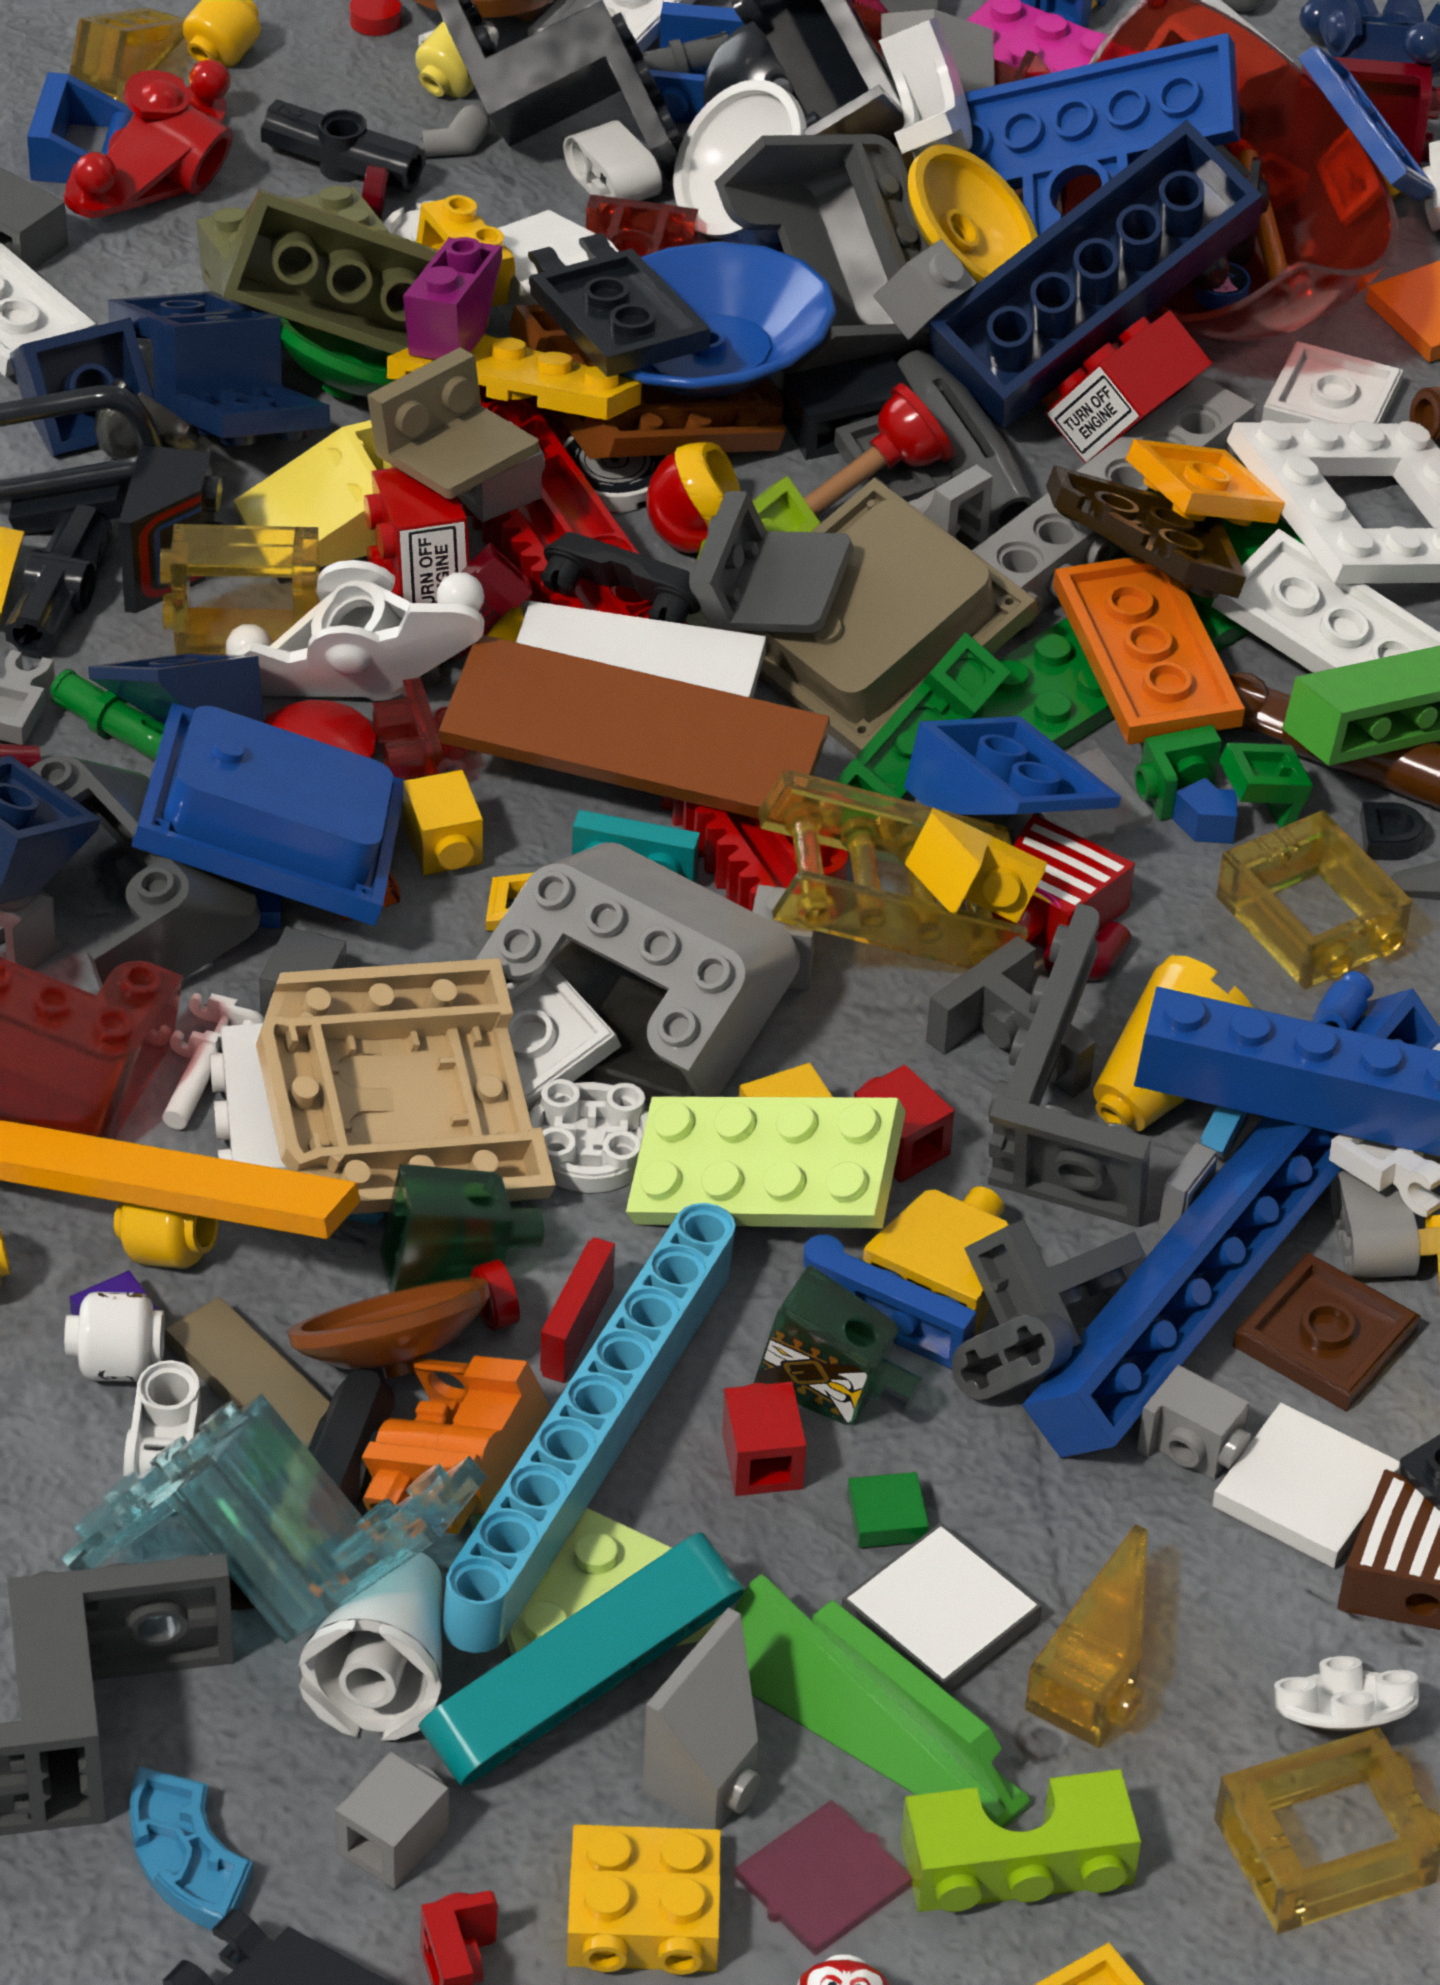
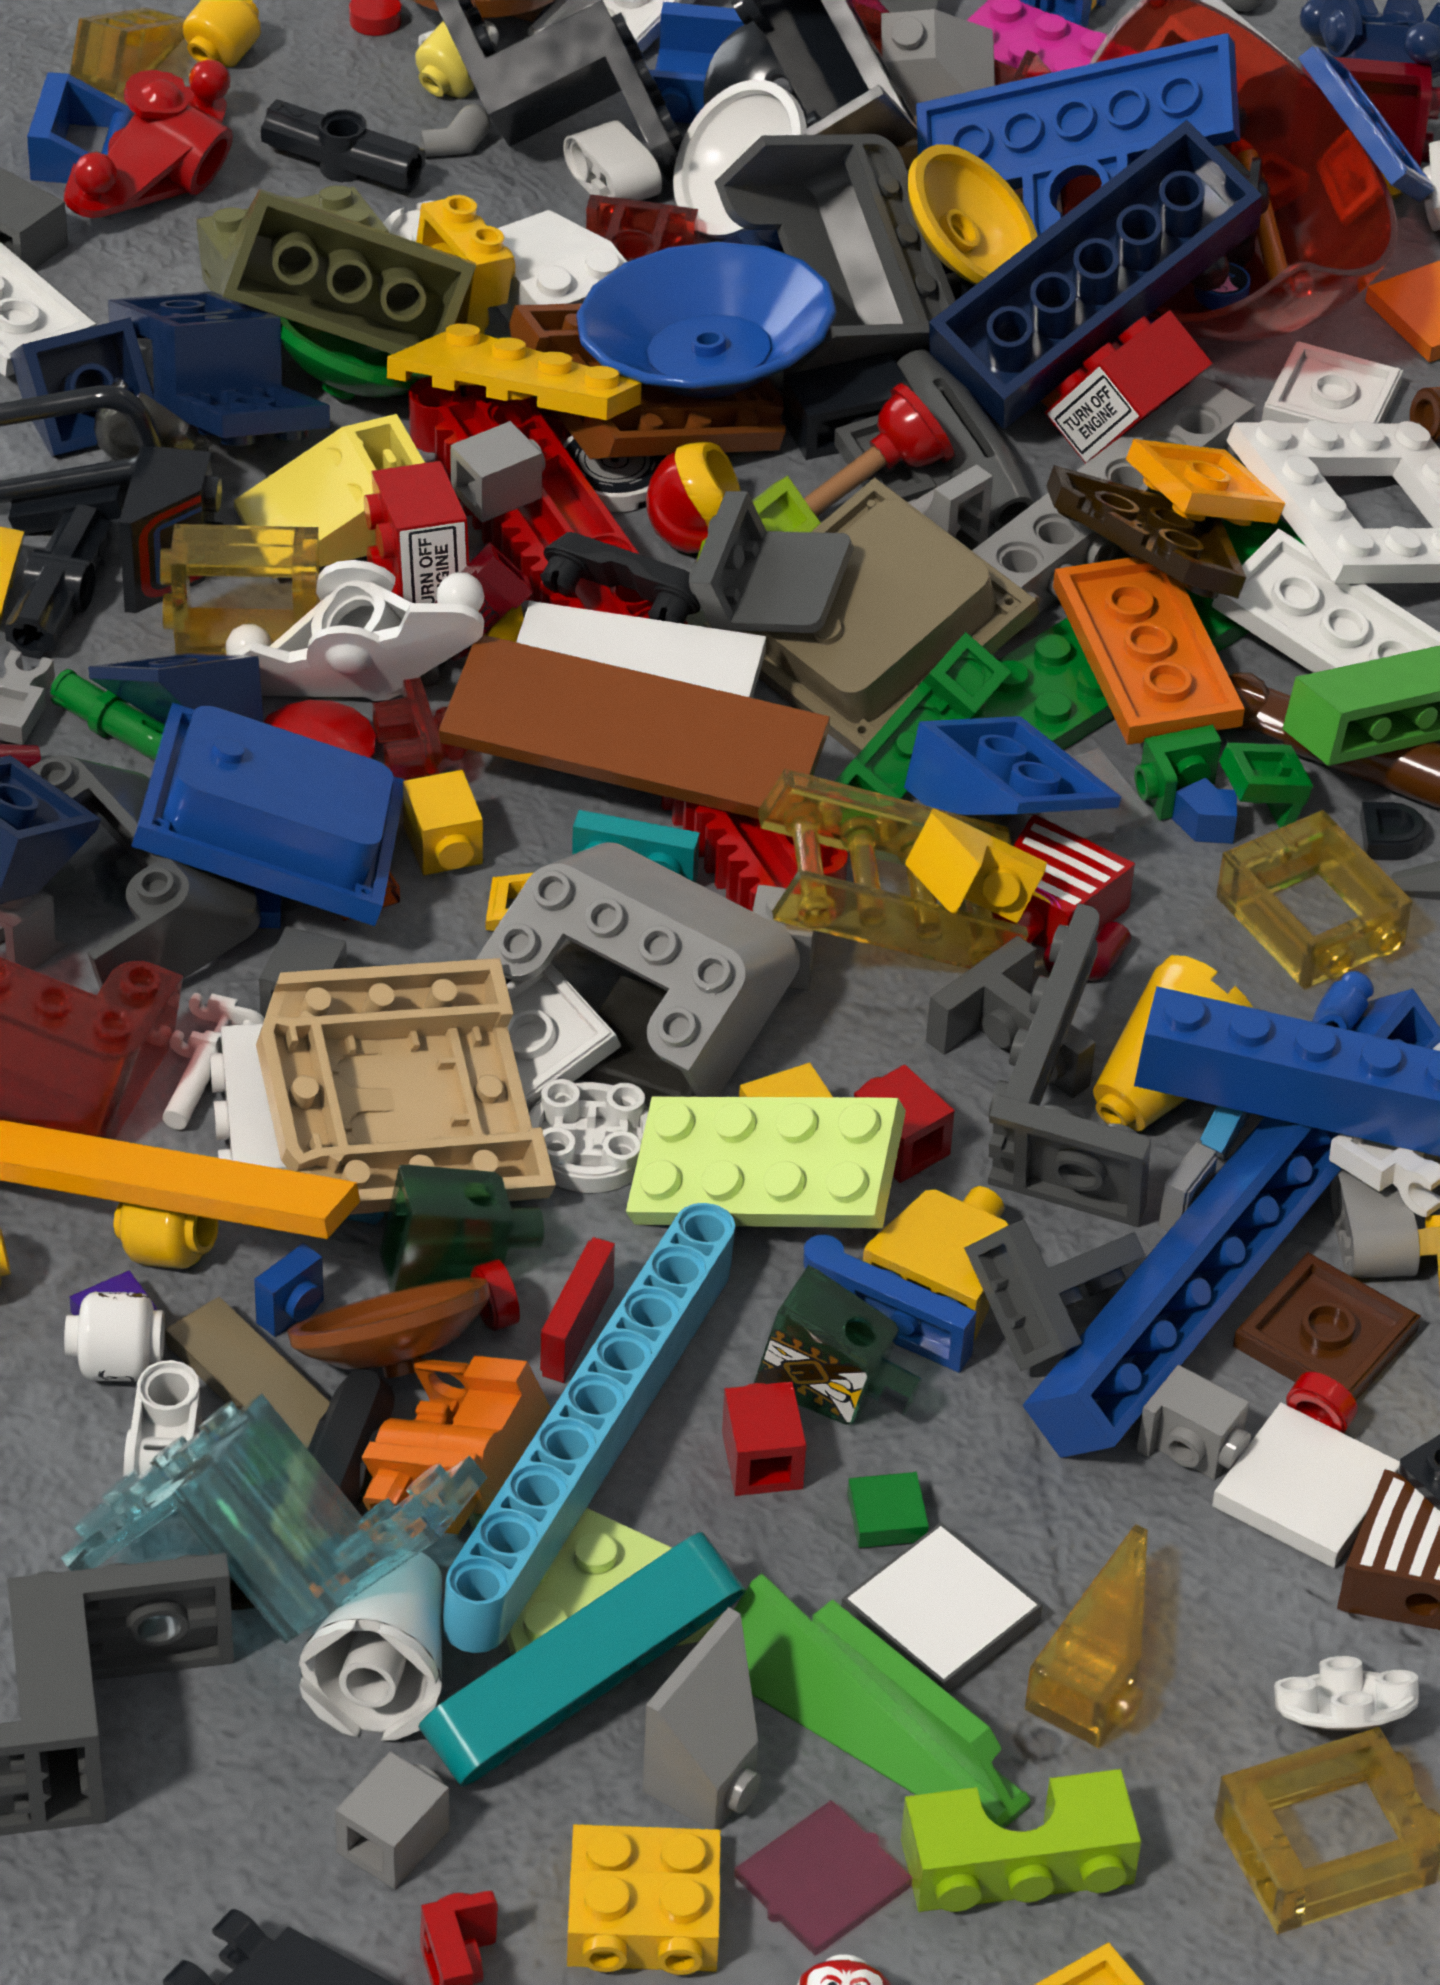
dark azure tile [130,1766,254,1931] -> none
dark red tile [362,165,389,220] -> none
dark tan bracket [367,347,540,499] -> none
magenta slope [403,237,502,359] -> none
black tile [528,233,710,377] -> none
dark grey pin [642,31,728,74] -> none
light grey brick [873,239,977,340] -> none
white arch [879,16,973,159] -> none
flat silver beam [951,1310,1073,1400] -> none
none -> blue plate [254,1242,324,1337]
none -> red tile [1286,1372,1358,1434]

